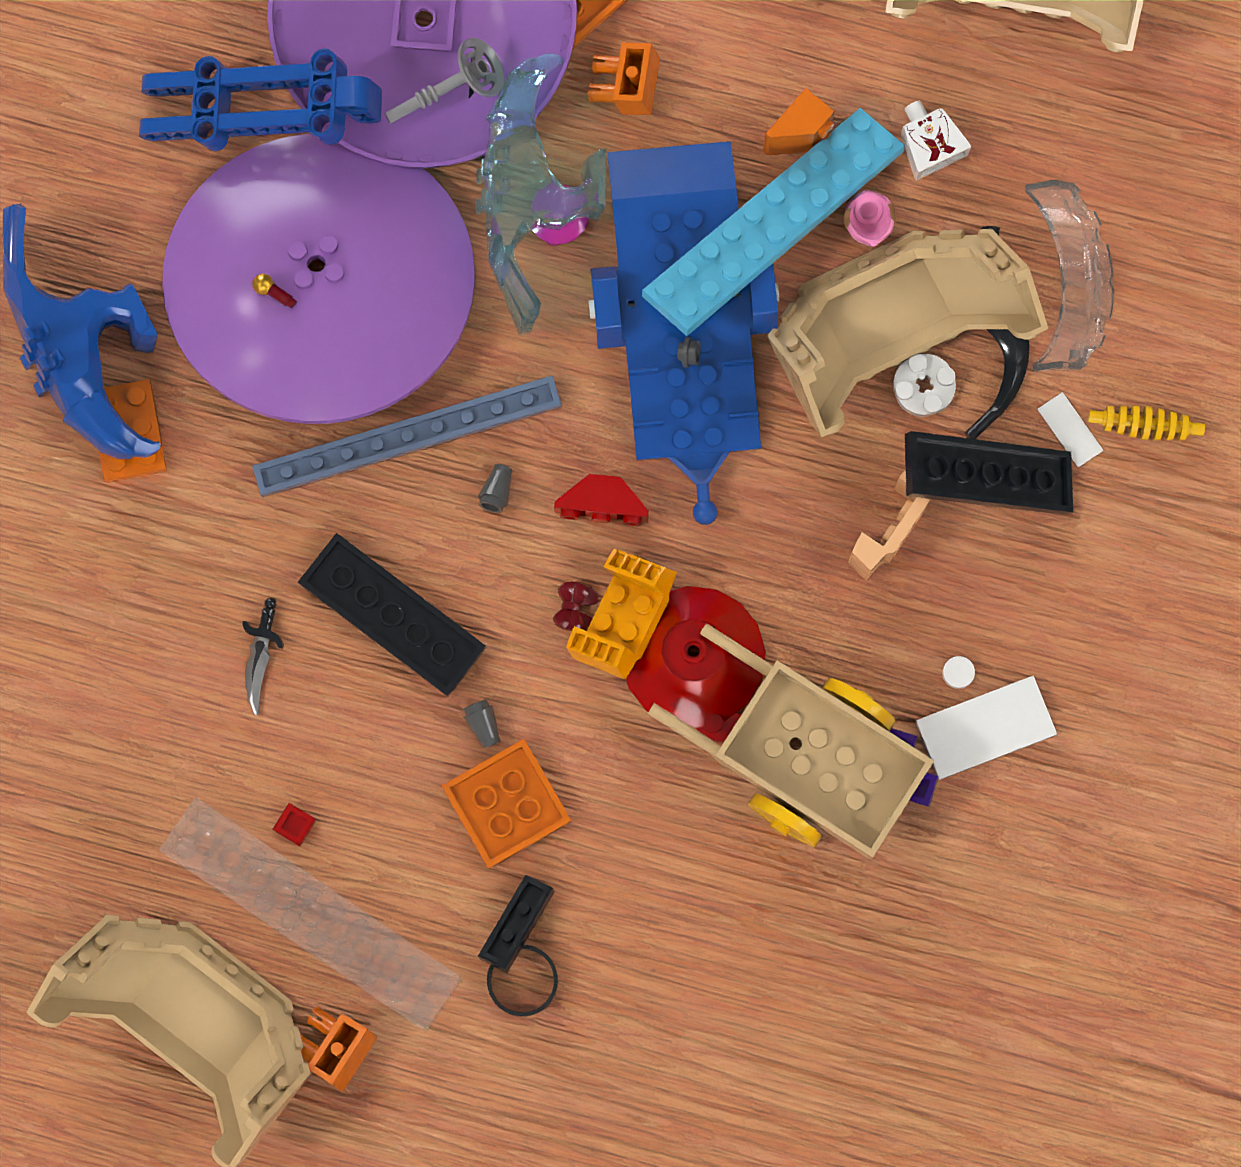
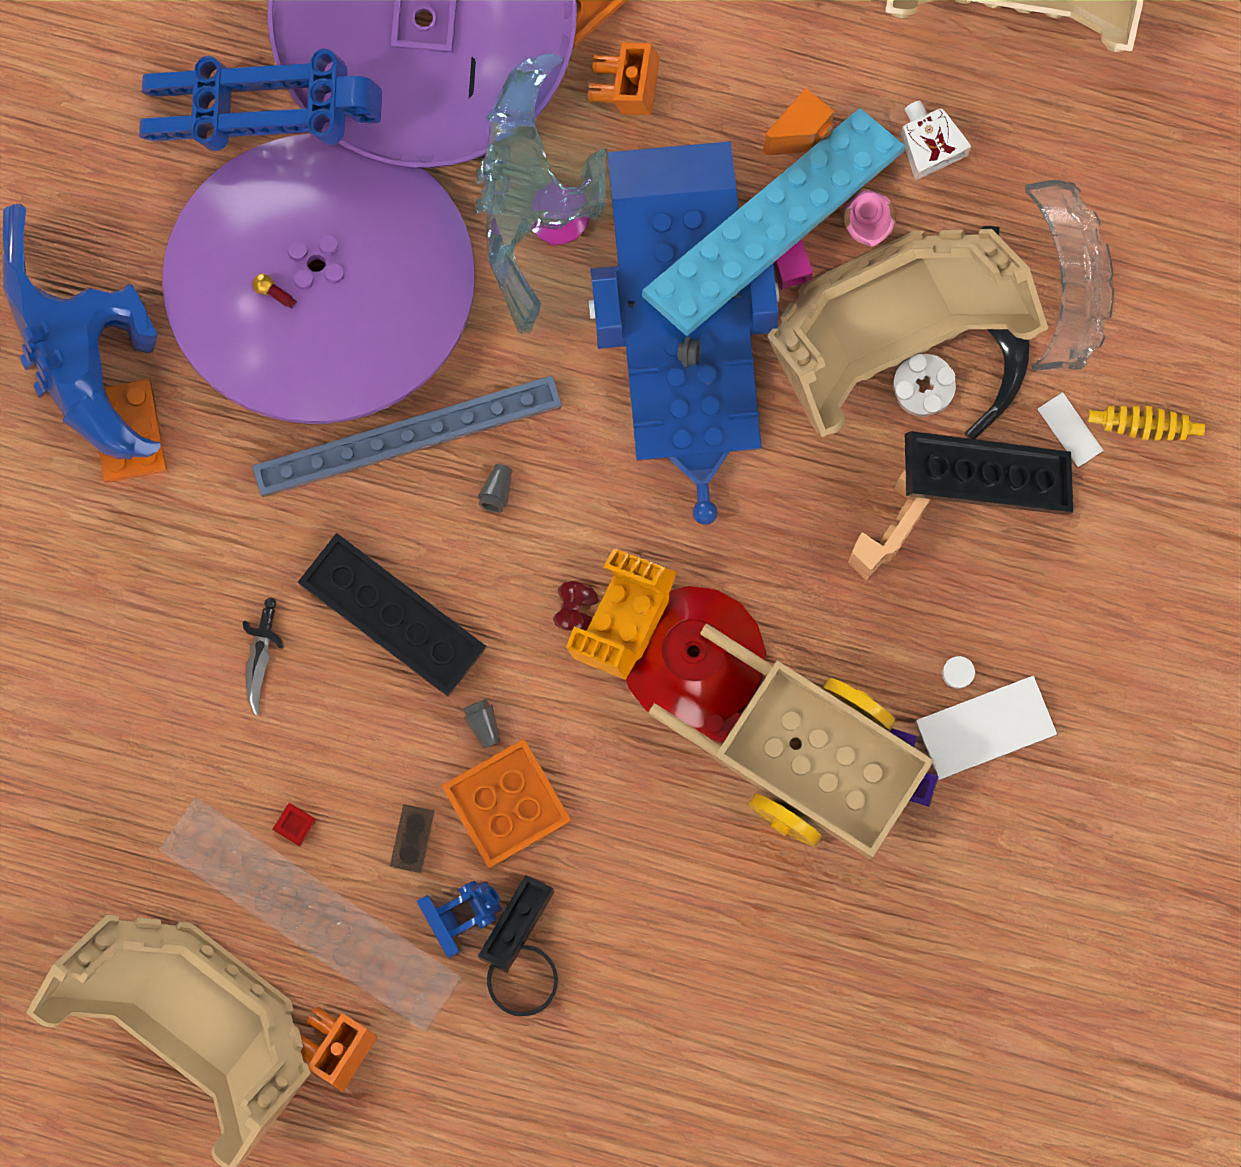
light grey dish [384,38,504,124] -> none
red slope [554,474,649,526] -> none
none -> clear smoke plate [390,804,435,874]
none -> blue tile [416,881,502,959]
none -> dark pink brick [773,239,813,289]

